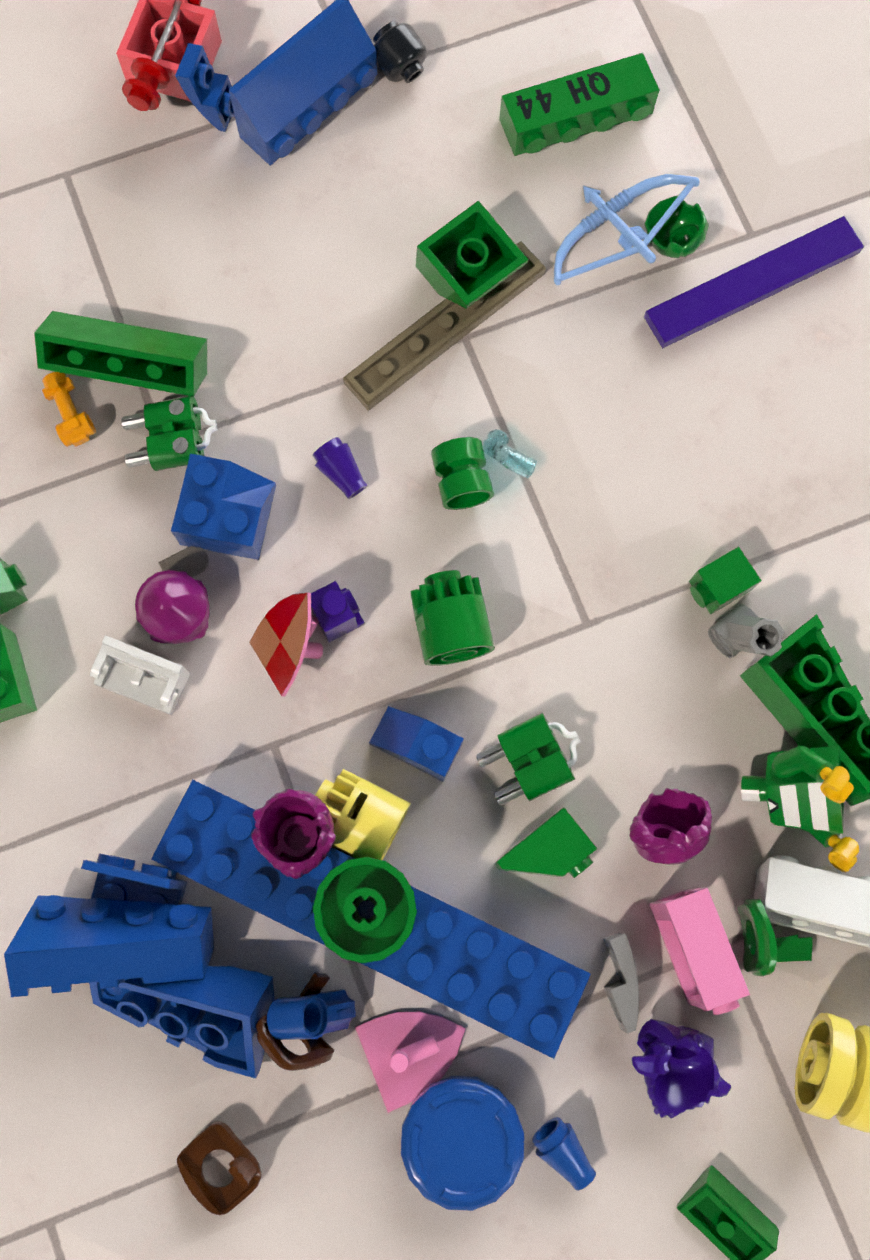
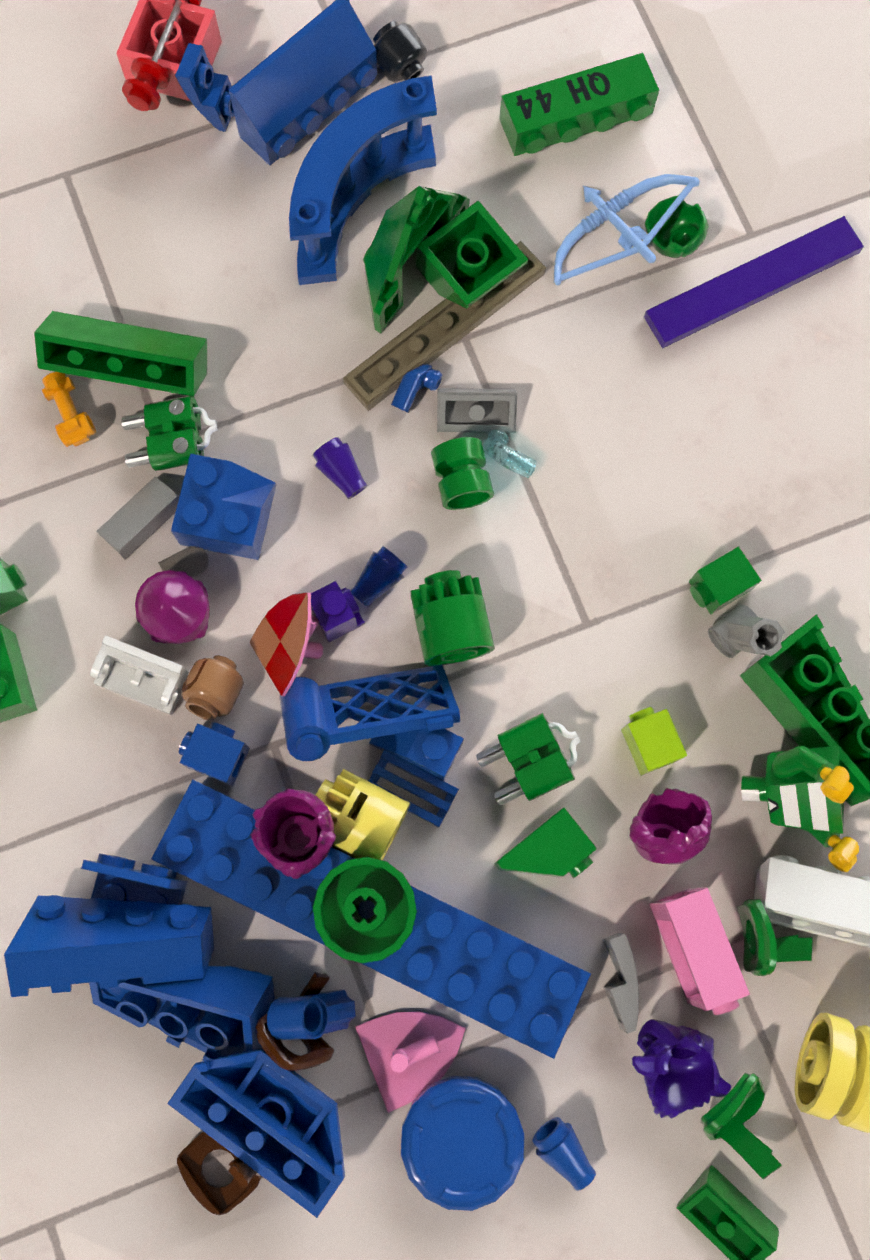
none -> light grey slope [96,476,179,560]
none -> blue wedge [167,1048,345,1218]
none -> blue brick [179,721,250,787]
none -> medium nougat head [181,655,244,720]
none -> blue piece [279,664,460,761]
none -> blue fence [289,75,437,285]
none -> clear blue cone [351,546,408,608]
none -> green wedge [363,186,470,334]
none -> blue tile [368,750,459,828]
none -> blue arm [391,364,442,413]
none -> light grey slope [437,388,517,433]
none -> lime brick [621,707,687,776]
none -> green piece [701,1073,782,1180]

